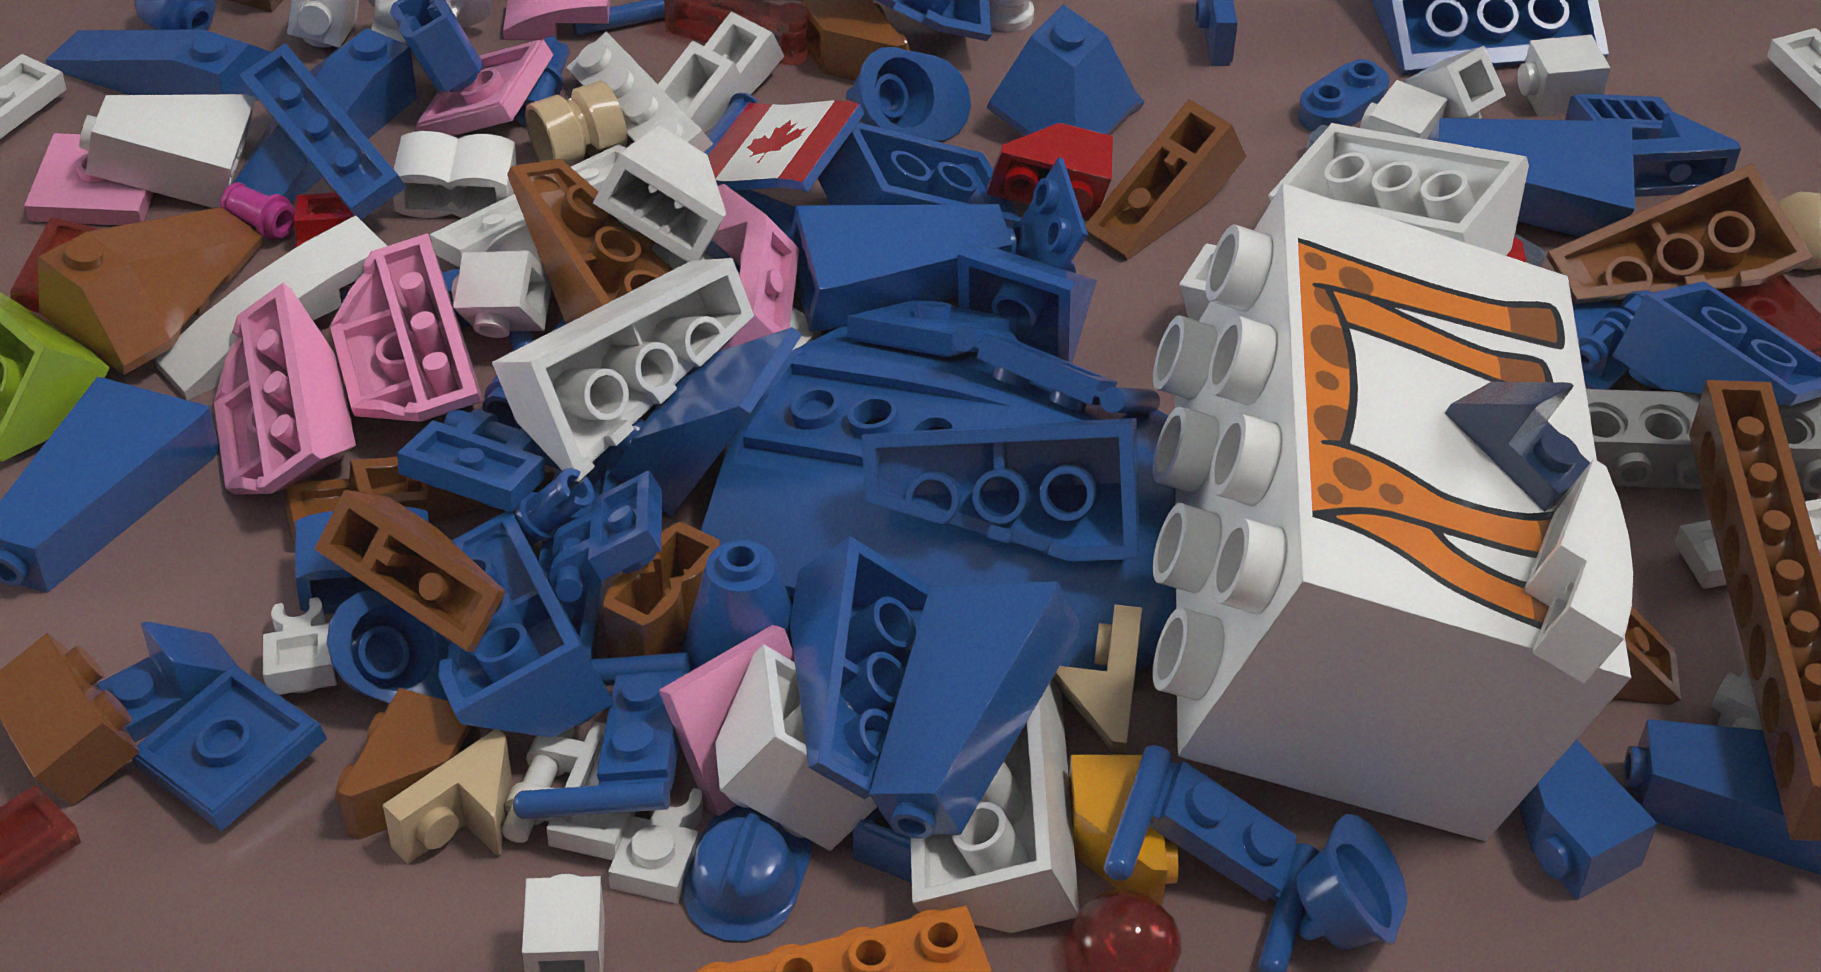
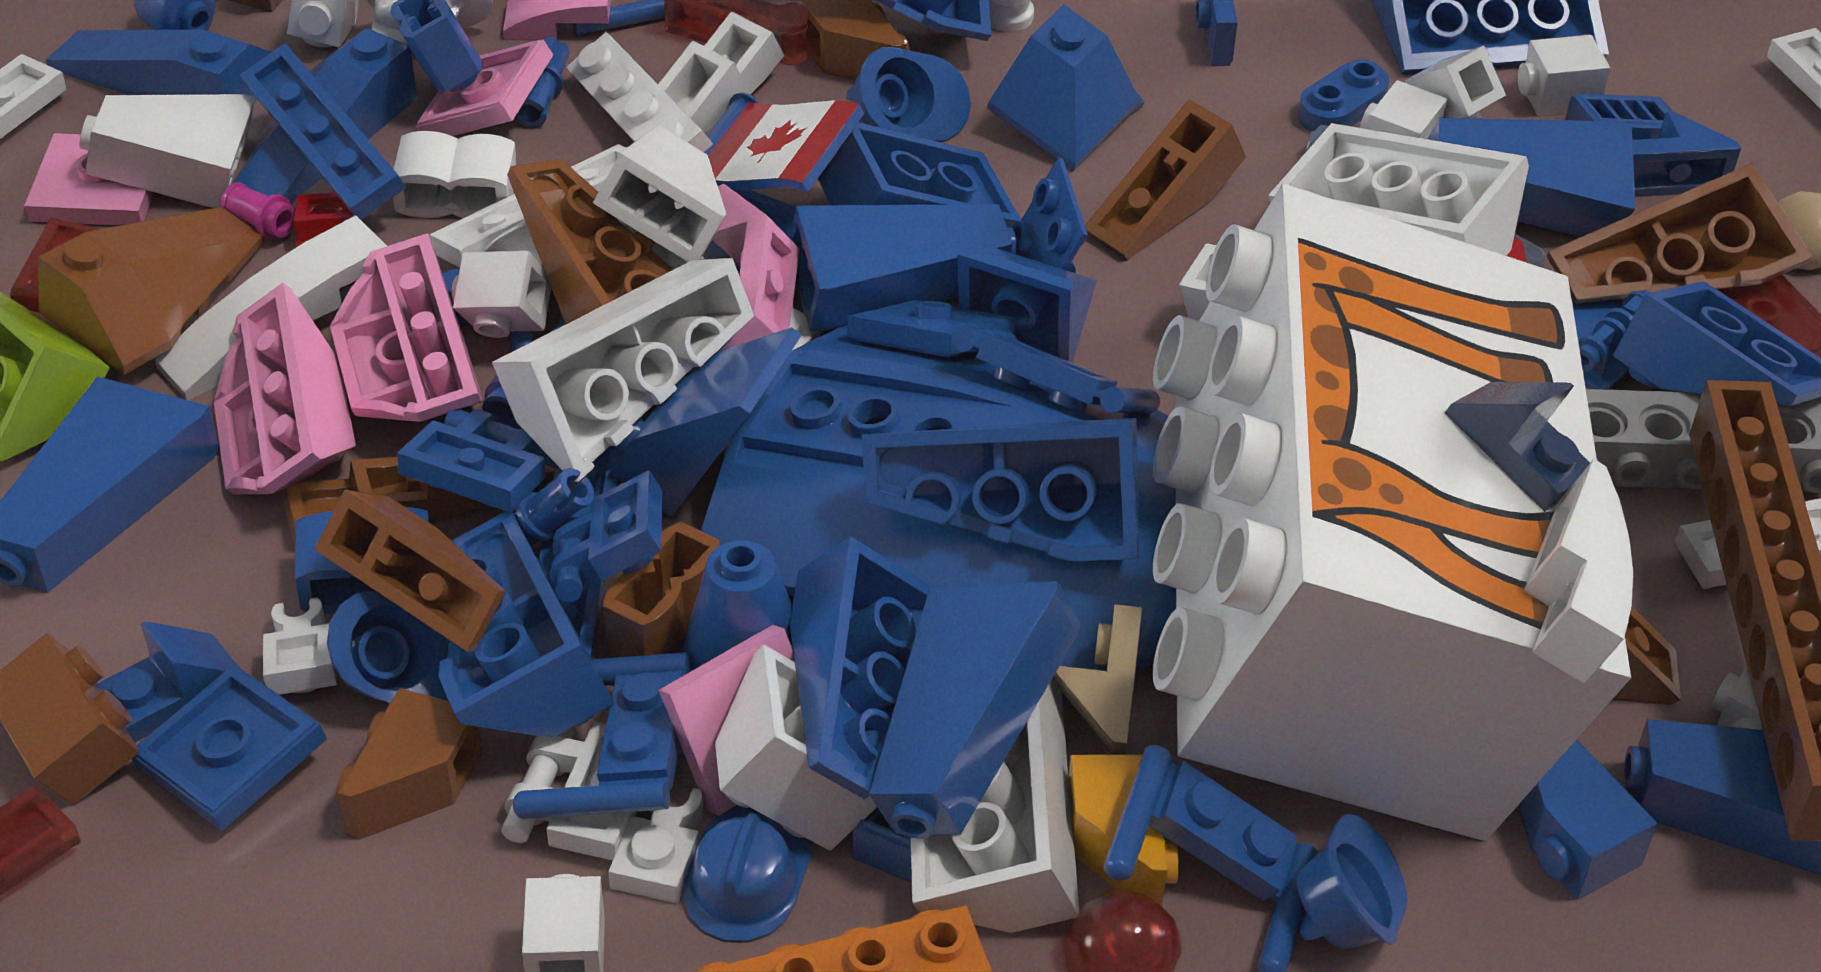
tan slope [383,729,512,864] -> none
tan wheel [525,80,628,167] -> none
red slope [986,123,1113,219] -> none

